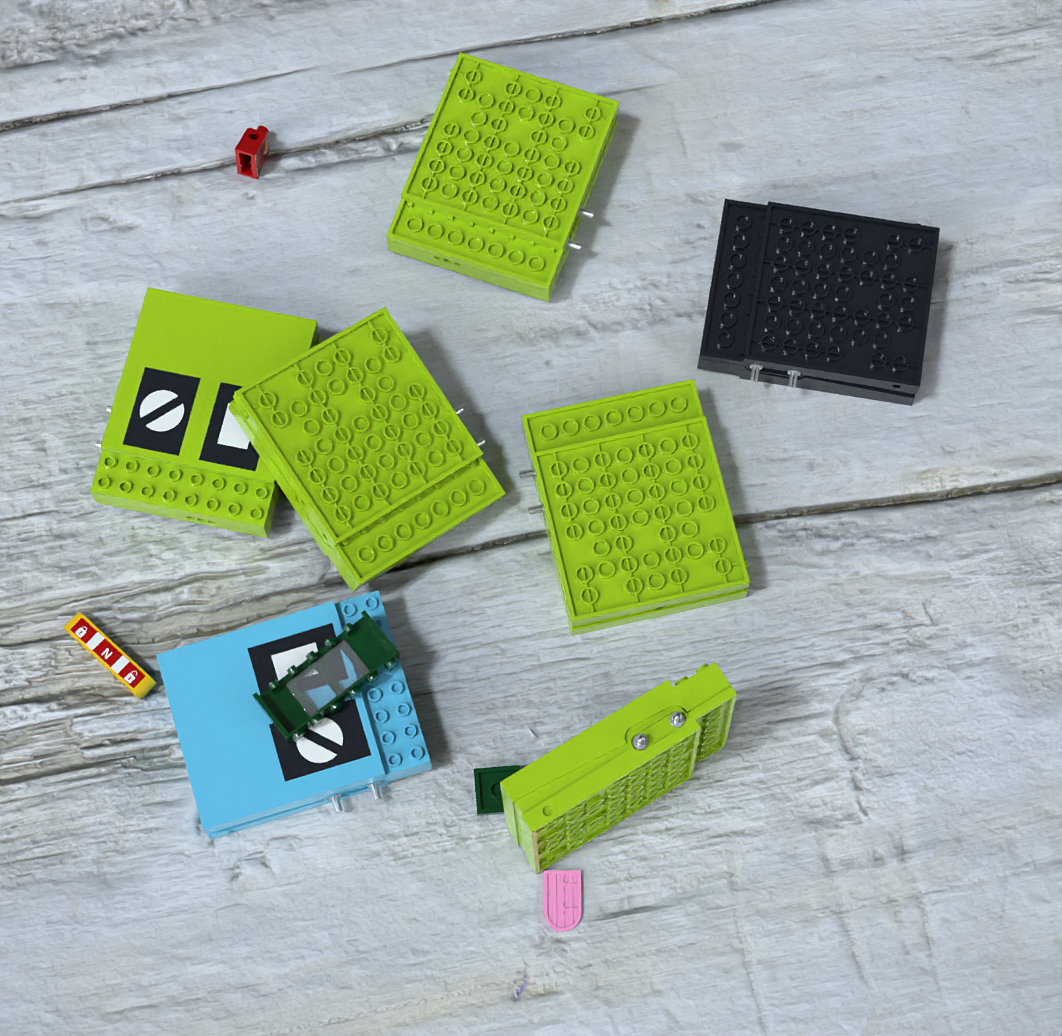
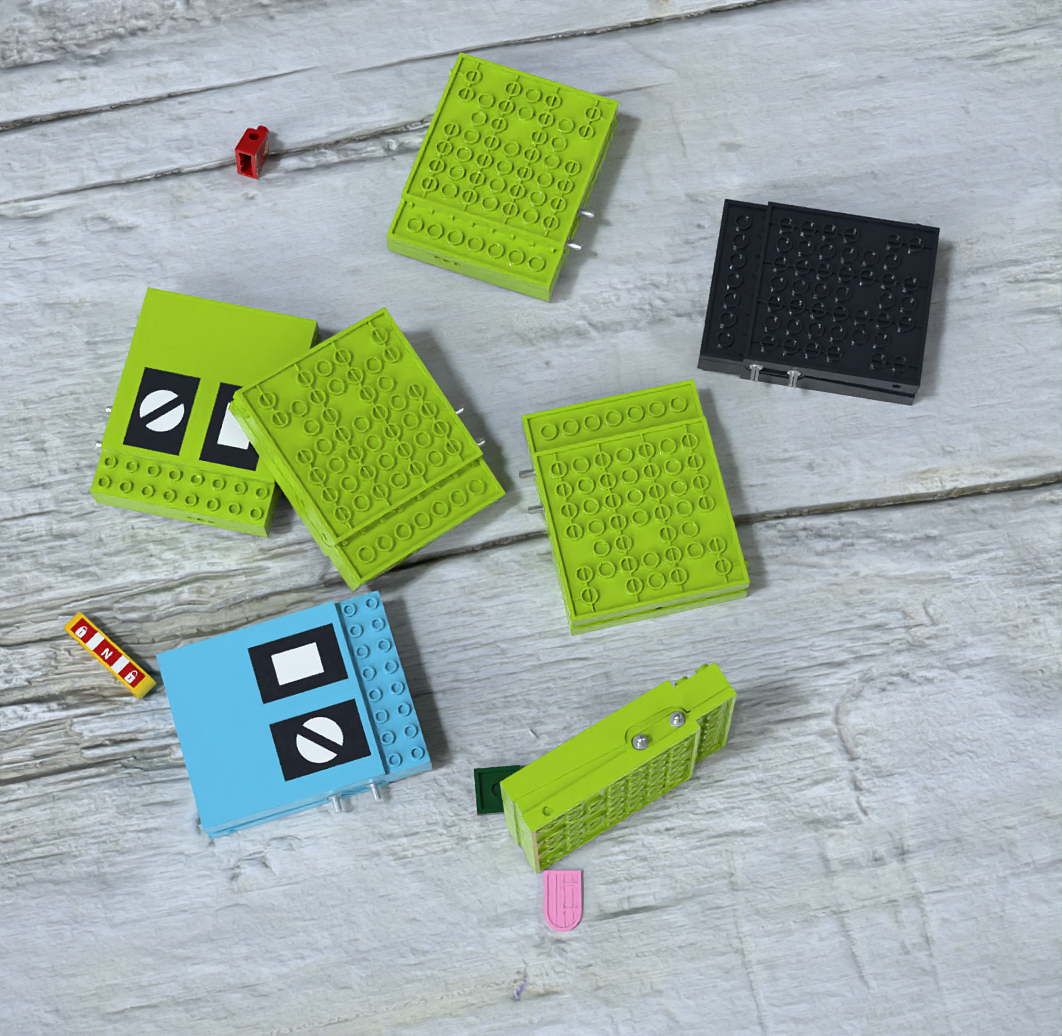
dark green window [253,610,400,743] -> none

